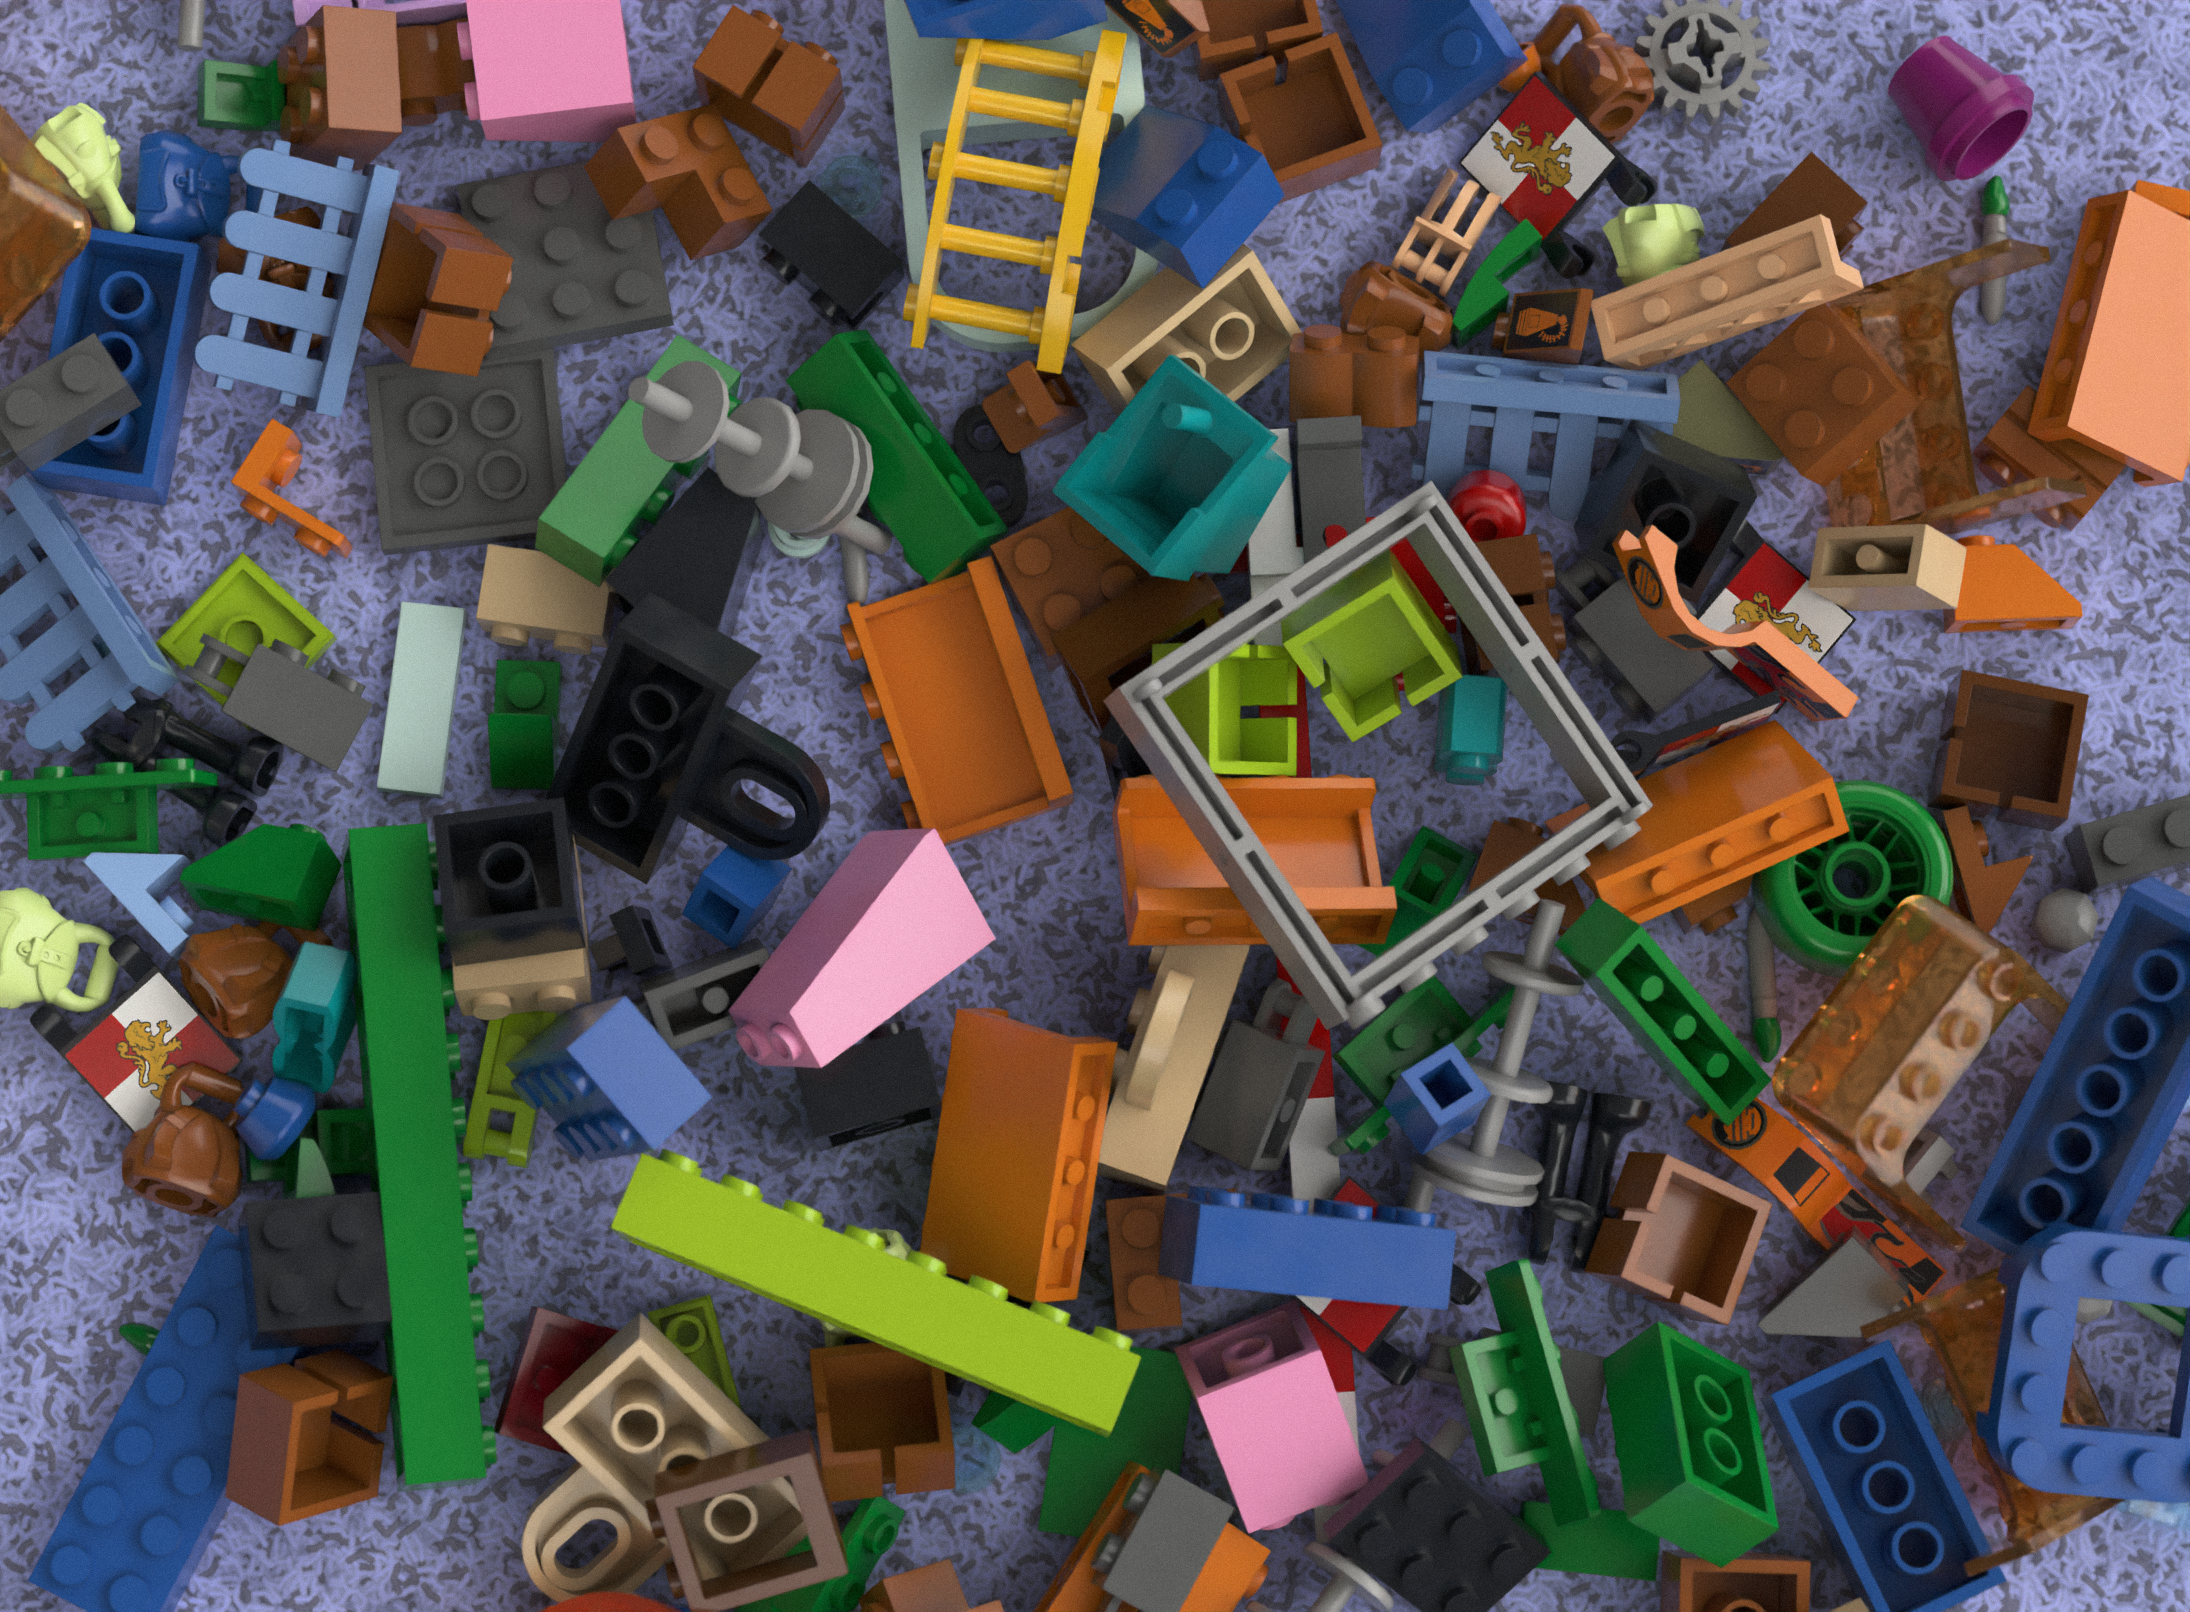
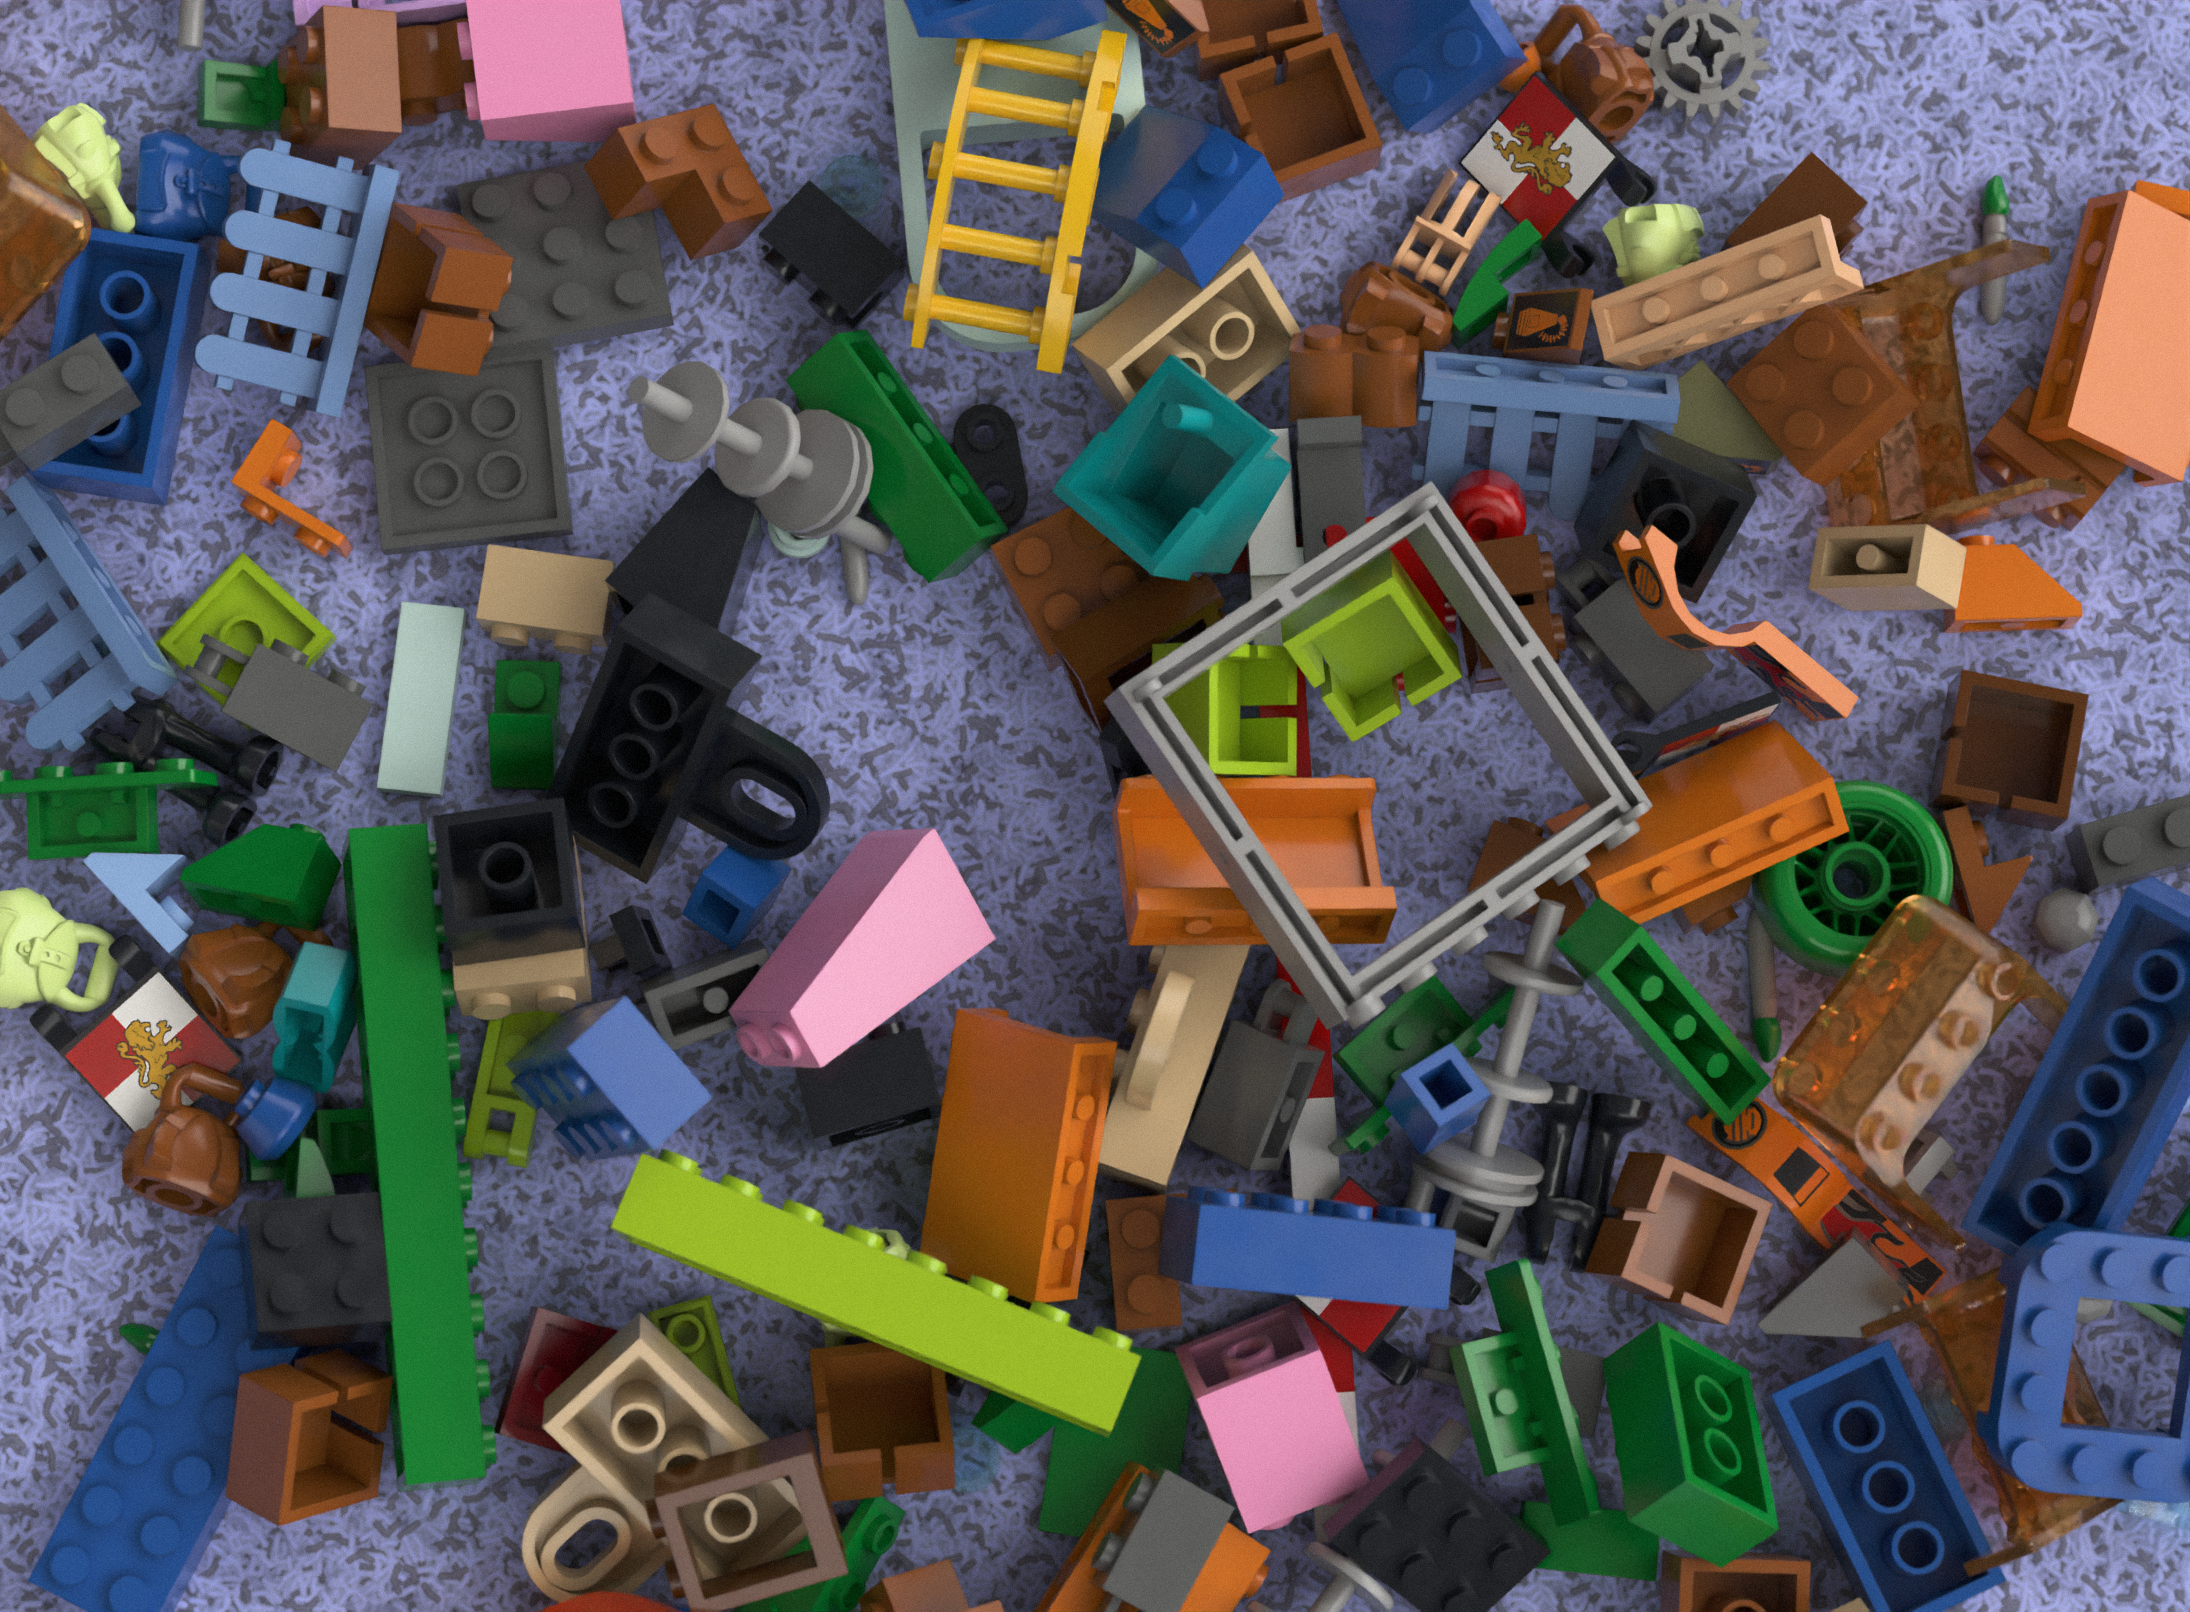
green brick [535,334,743,587] -> none
dark orange piece [692,5,846,168] -> none
orange panel [839,555,1074,846] -> none
dark orange slope [982,360,1088,453] -> none
green slope [1357,825,1479,957] -> none
teal brick [1434,674,1508,786] -> none
flag [1682,519,1857,714] -> none
magenta piece [1887,35,2034,181] -> none
none -> dark grey brick [1437,1192,1516,1264]

